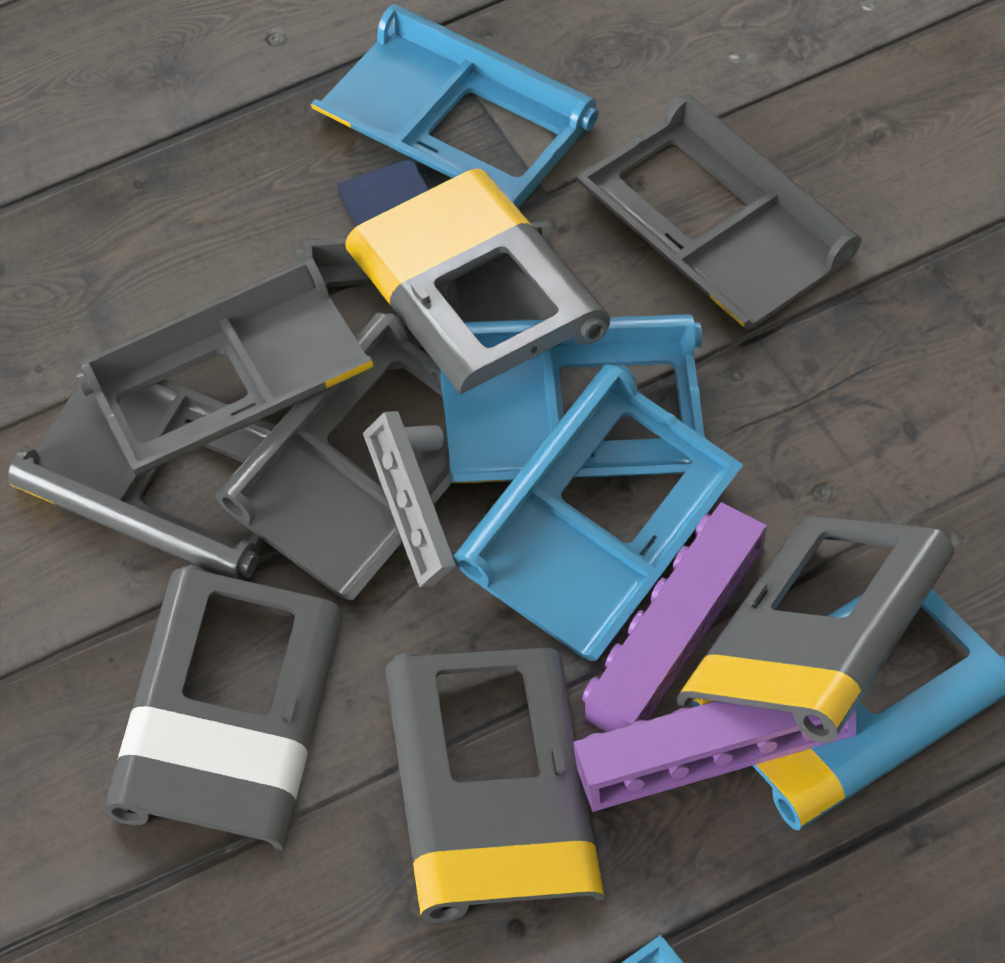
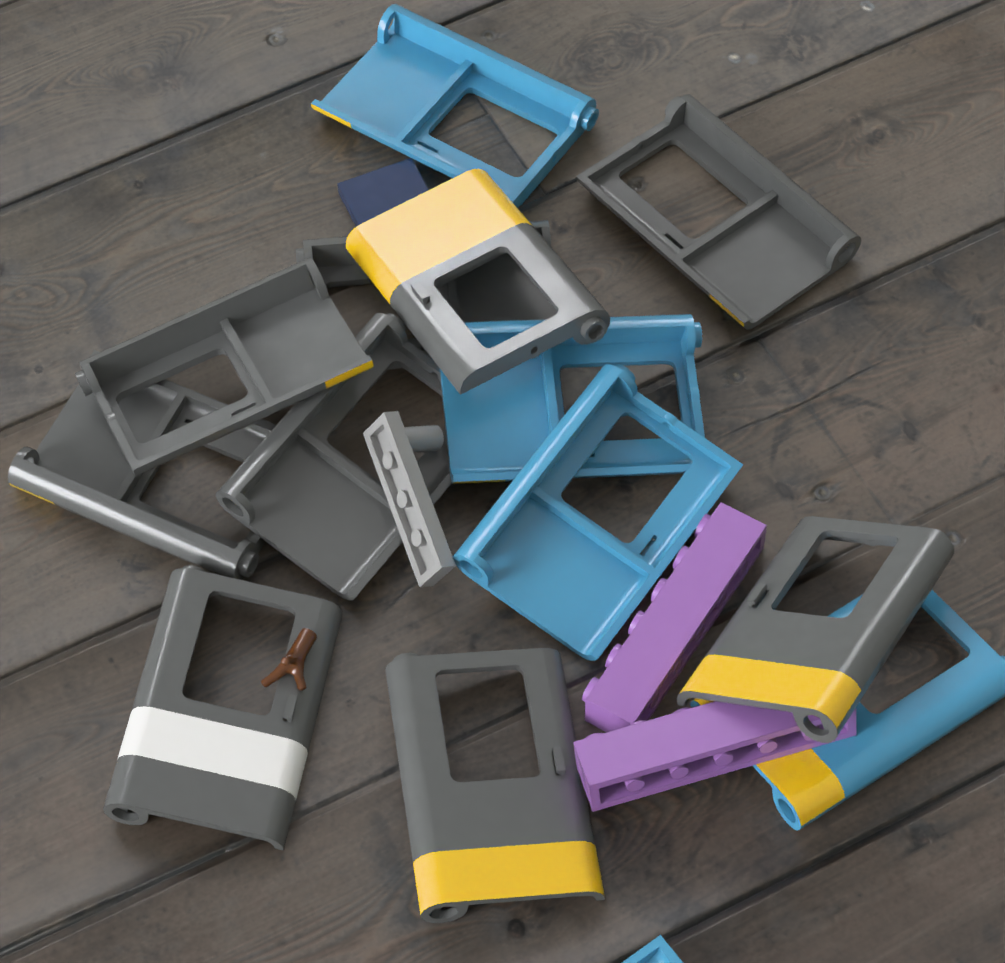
none -> reddish brown bar [261,628,317,691]

